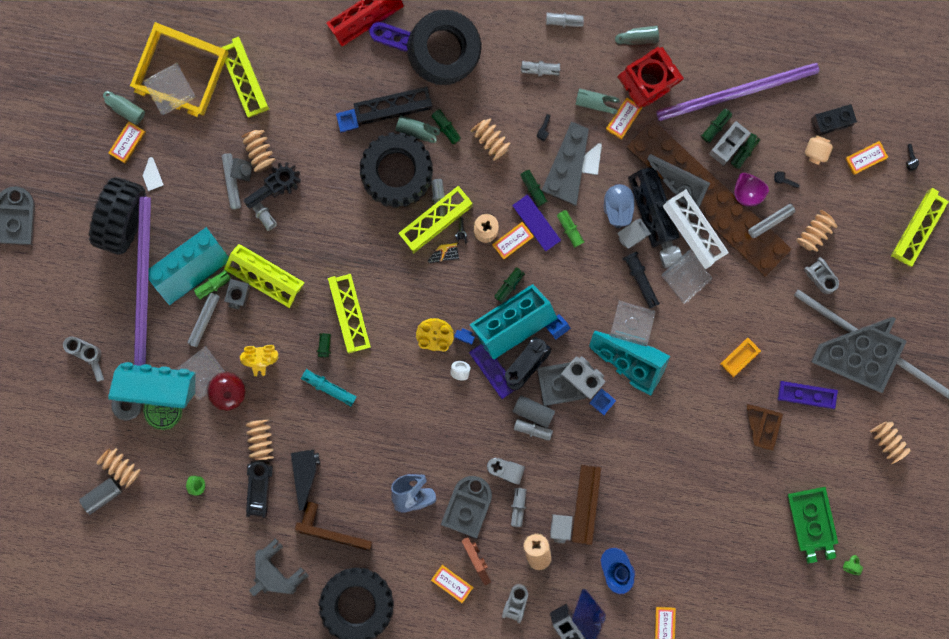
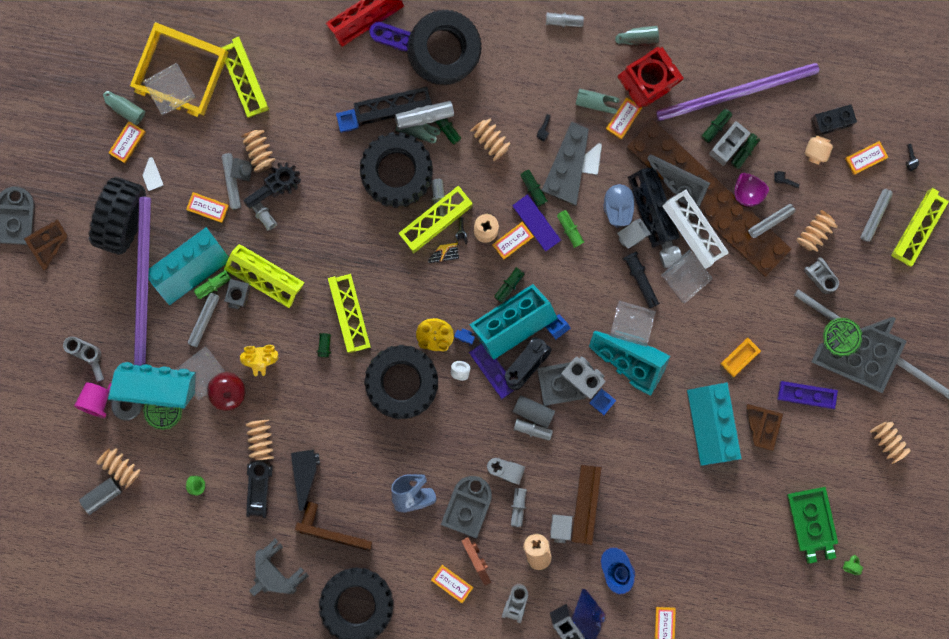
teal pin [301,369,357,407] -> none
light grey pin [521,61,560,76] -> none
none -> reddish brown wing [24,219,68,271]
none -> dark pink hat [74,382,111,418]
none -> tile [186,192,229,224]
none -> black tyre [364,345,438,419]
none -> light grey axle [395,101,454,130]
none -> teal slope [687,383,742,466]
none -> tile [823,318,862,356]
none -> light grey axle [861,189,893,242]

